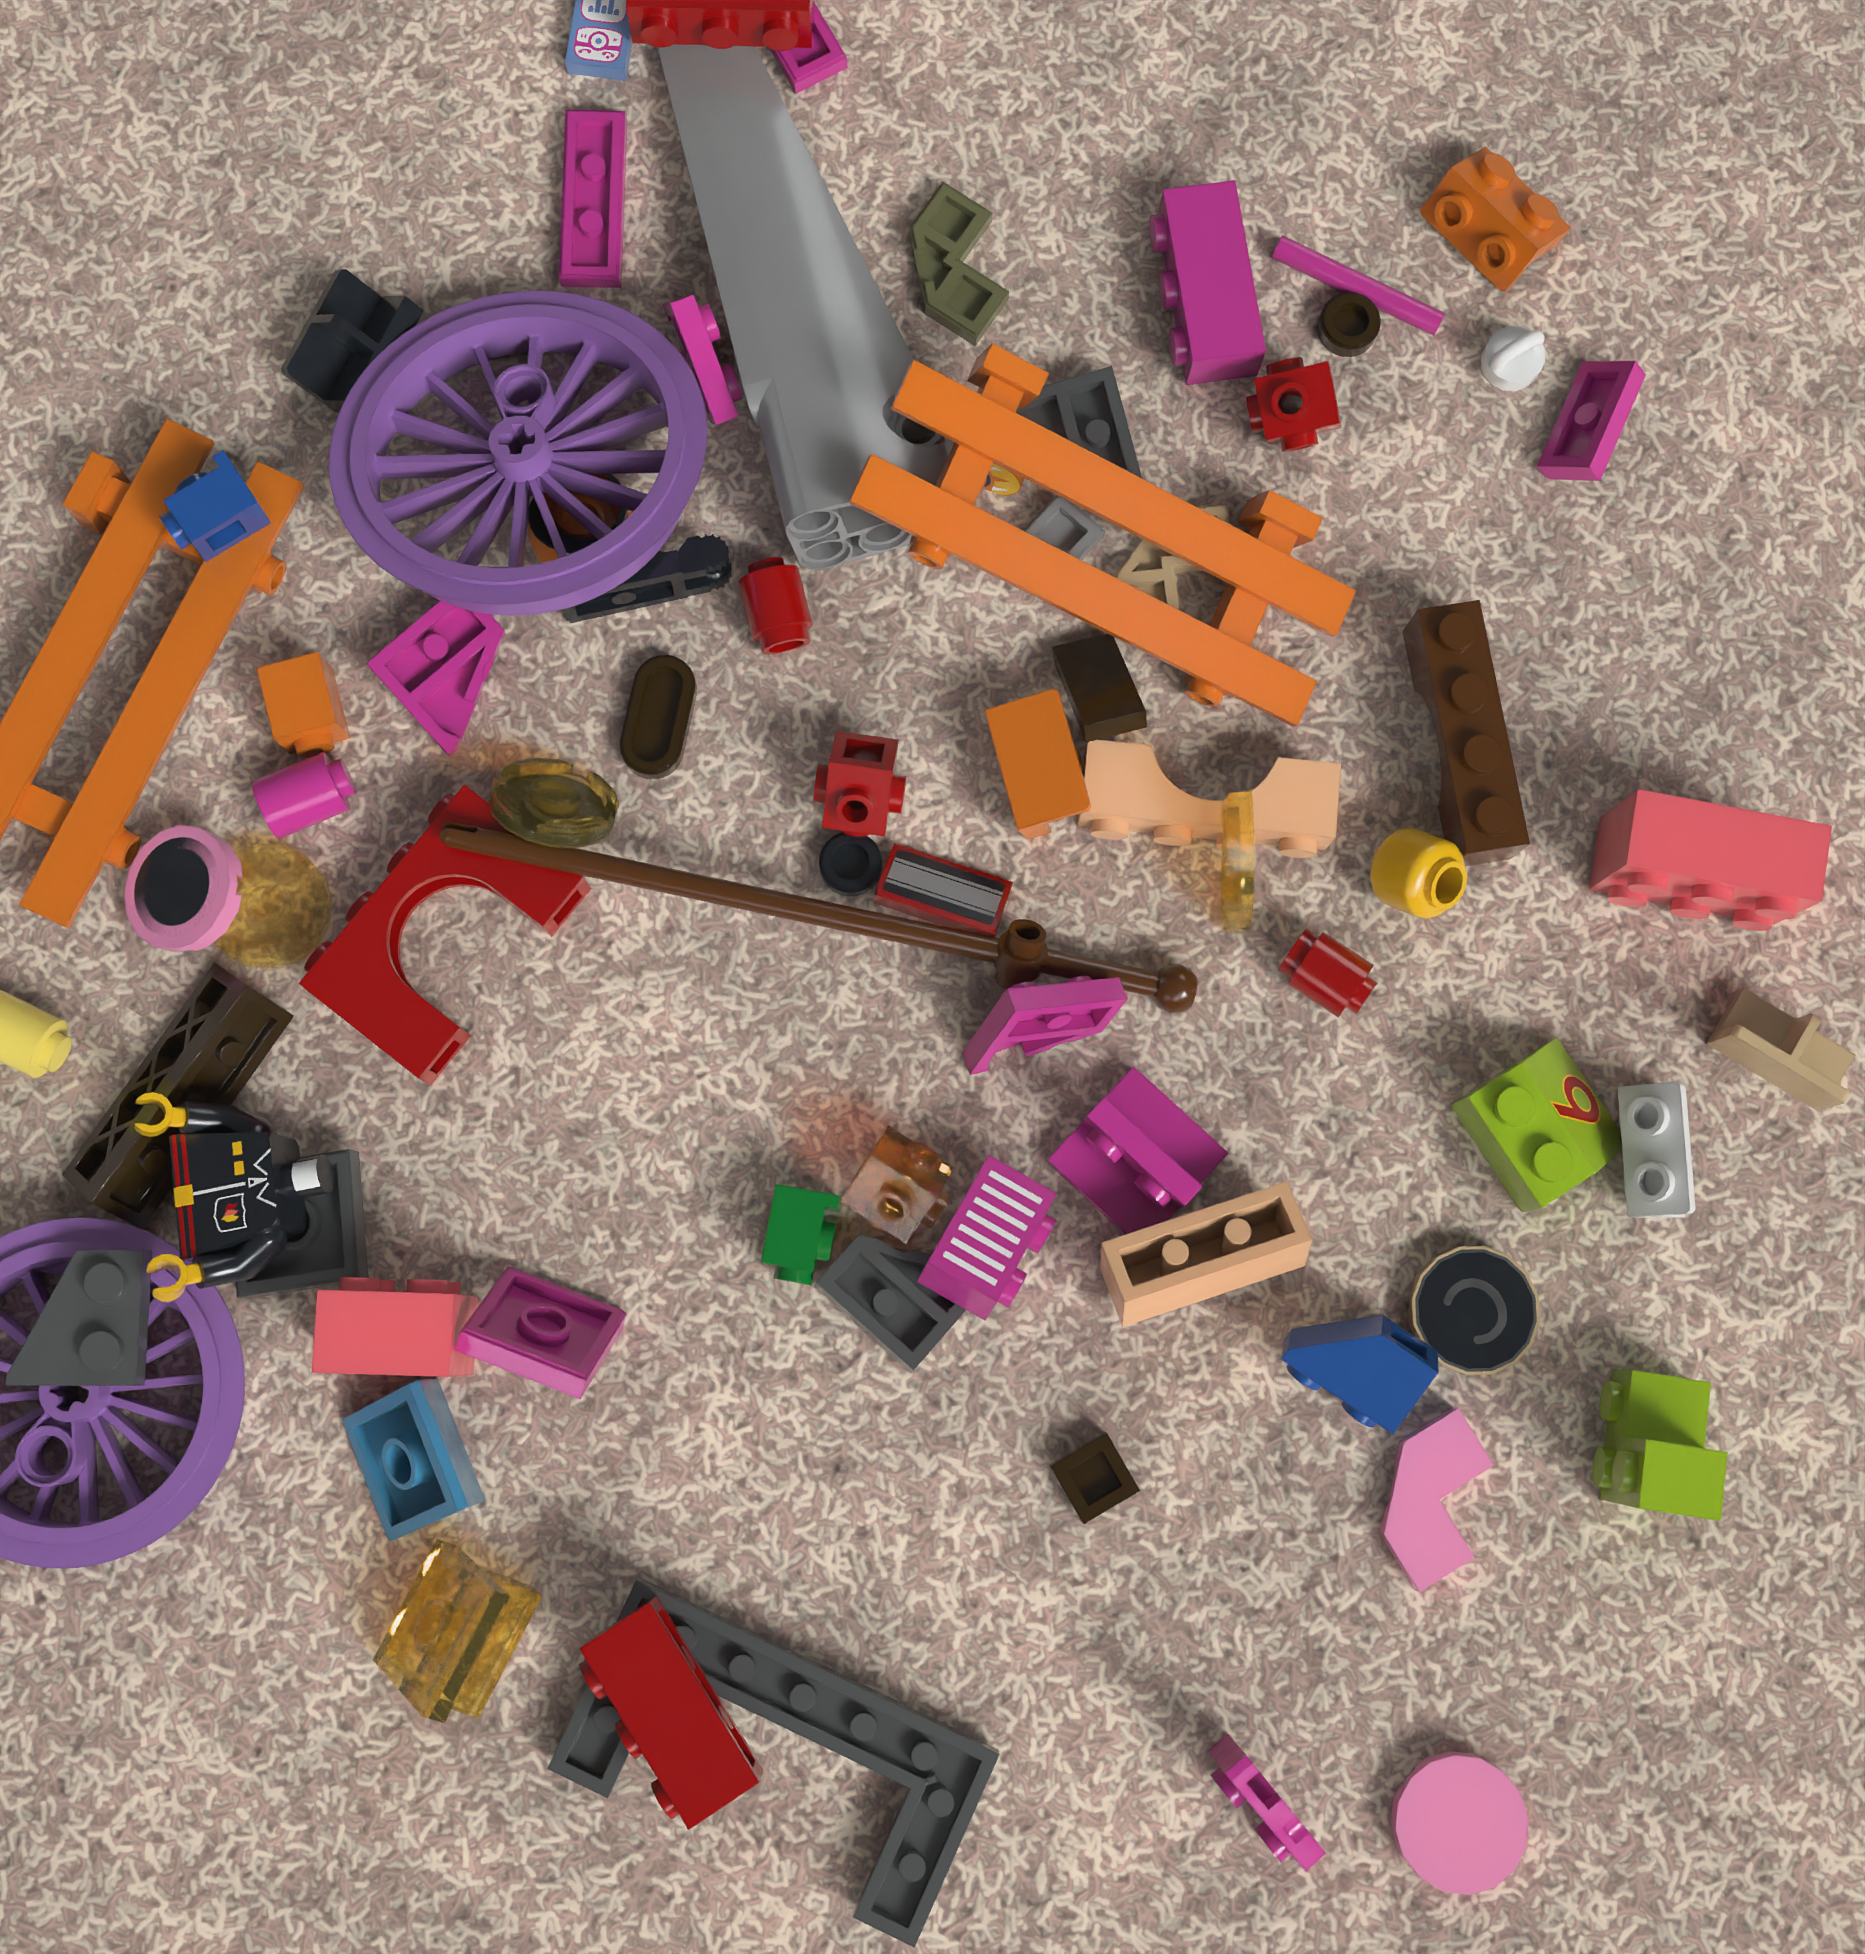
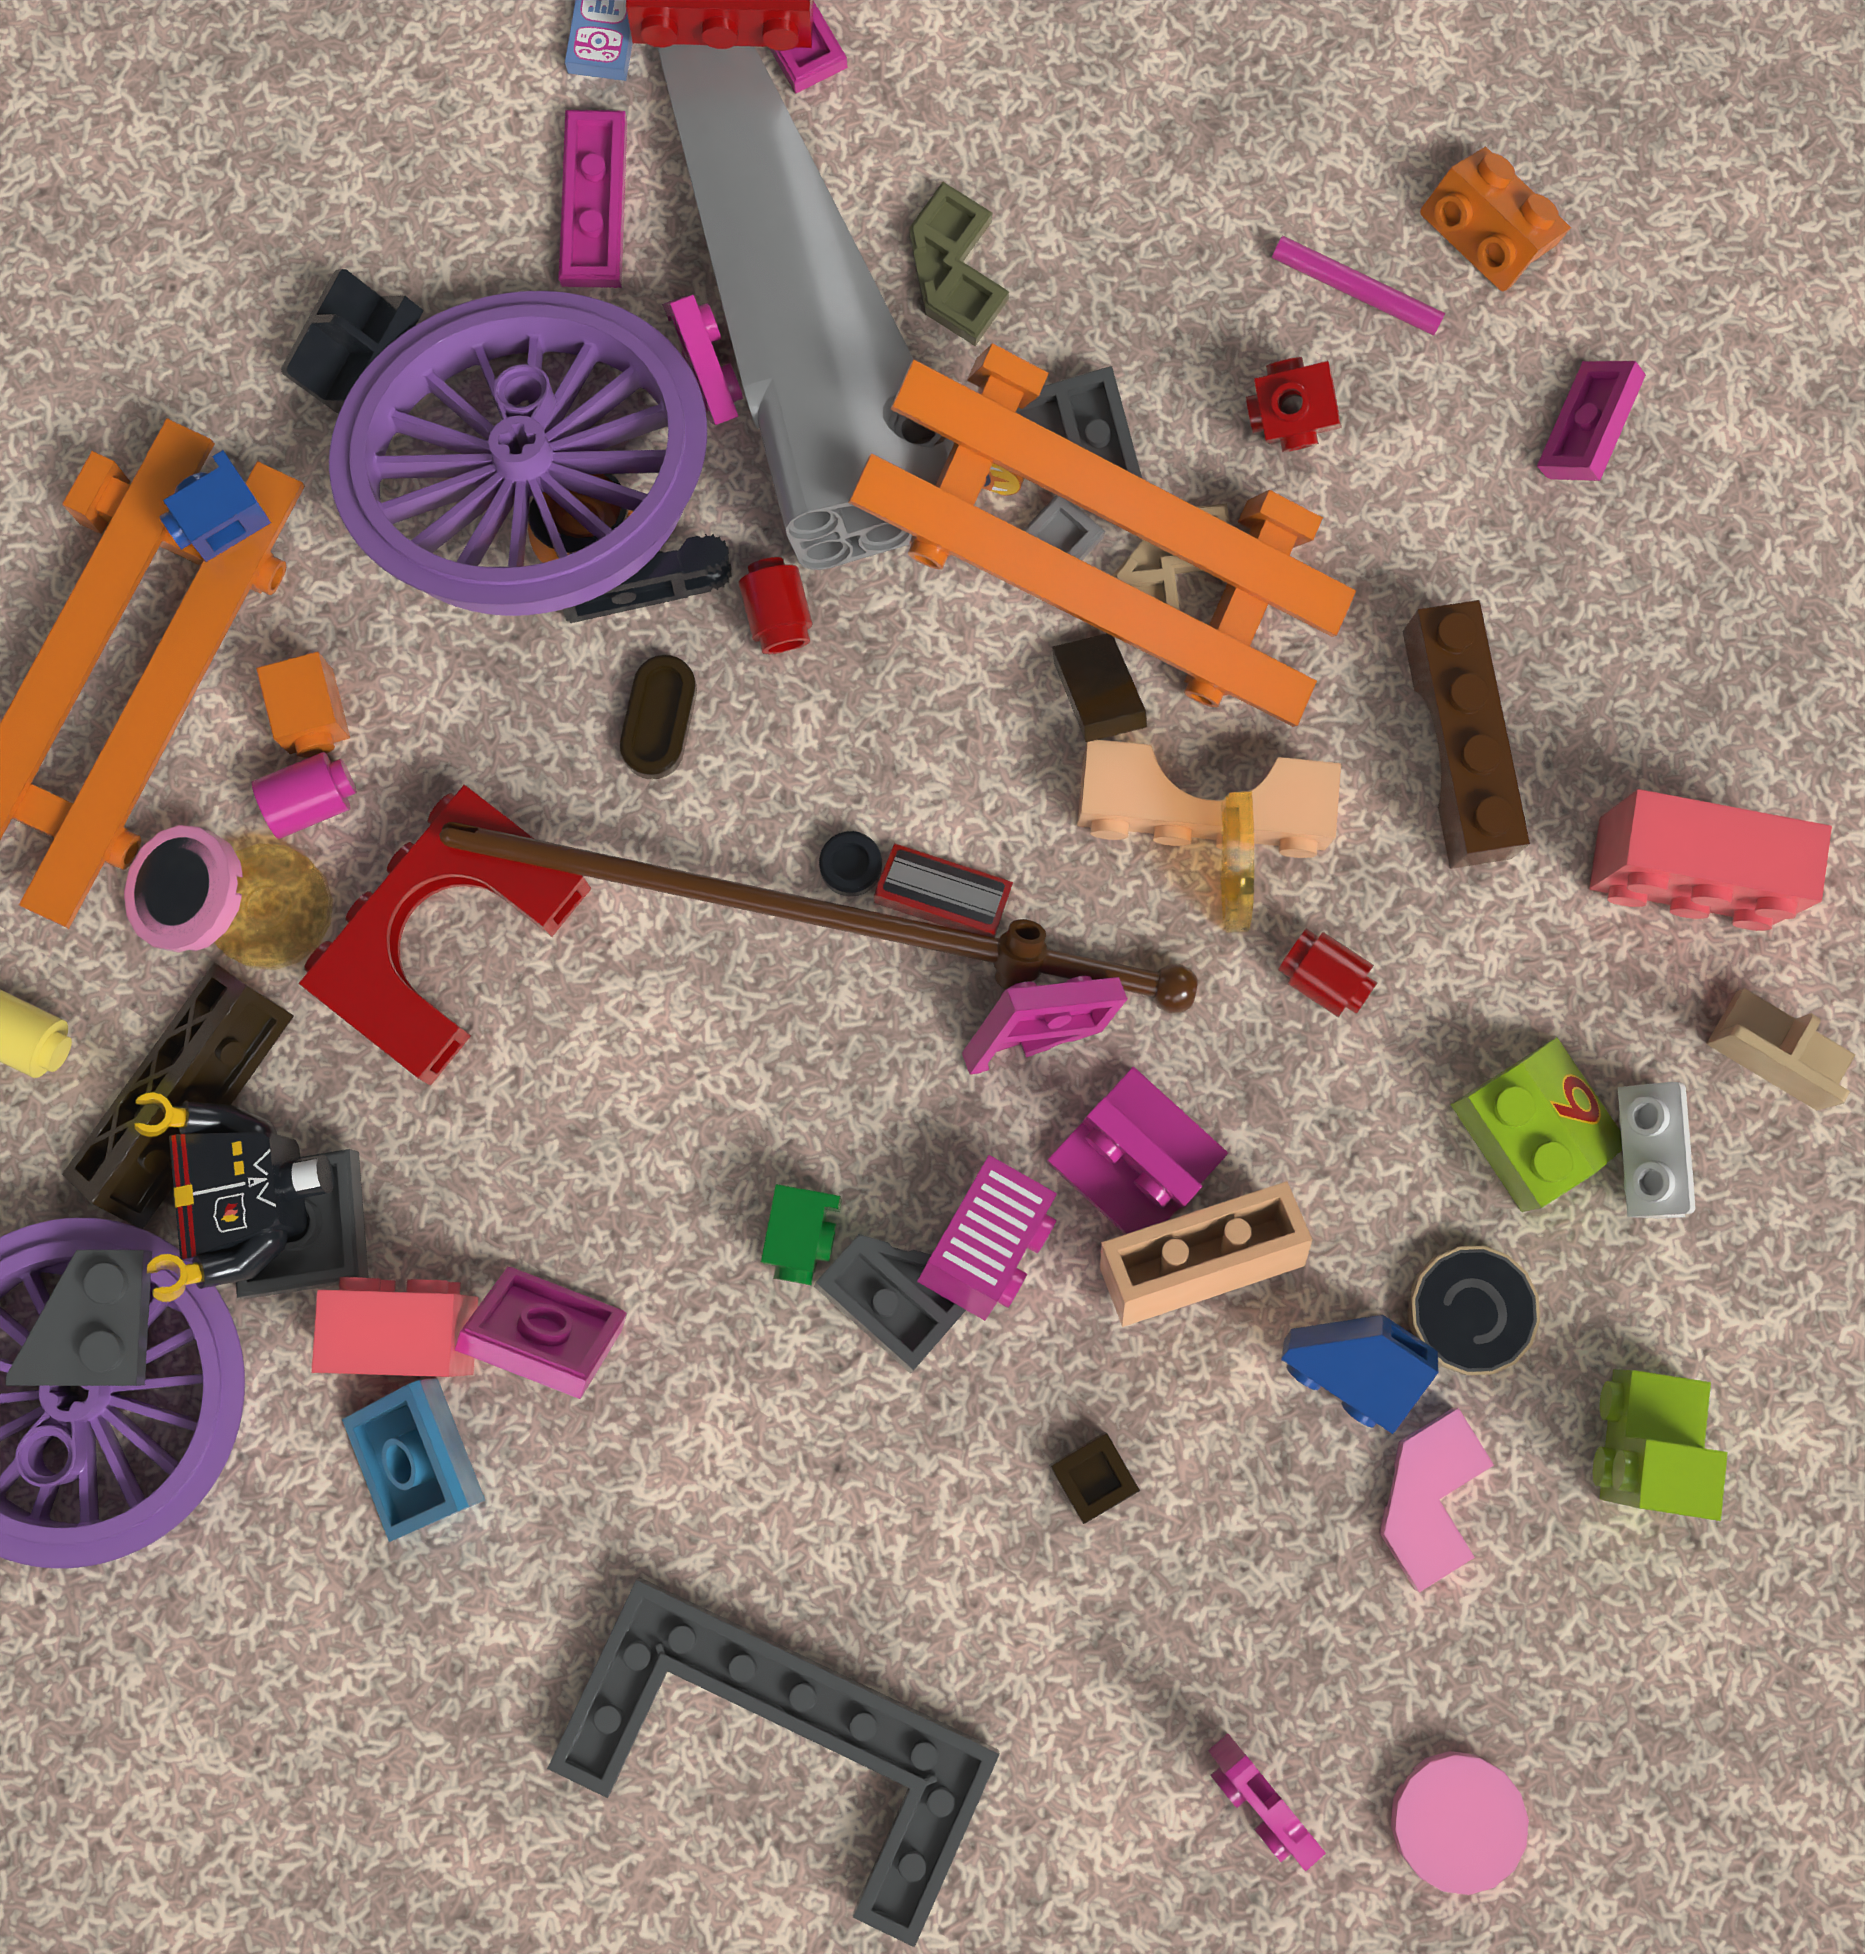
dark pink wing [366,601,505,757] -> none
clear yellow bracket [373,1539,543,1723] -> none
clear yellow tile [488,758,619,848] -> none
red brick [579,1595,764,1830] -> none
red brick [813,731,906,837] -> none
clear orange brick [840,1125,953,1244] -> none
orange panel [984,689,1091,840] -> none
dark pink brick [1149,180,1266,385] -> none
dark brown tile [1317,292,1381,357] -> none
yellow head [1370,827,1467,919] -> none
white tile [1480,326,1545,391] -> none

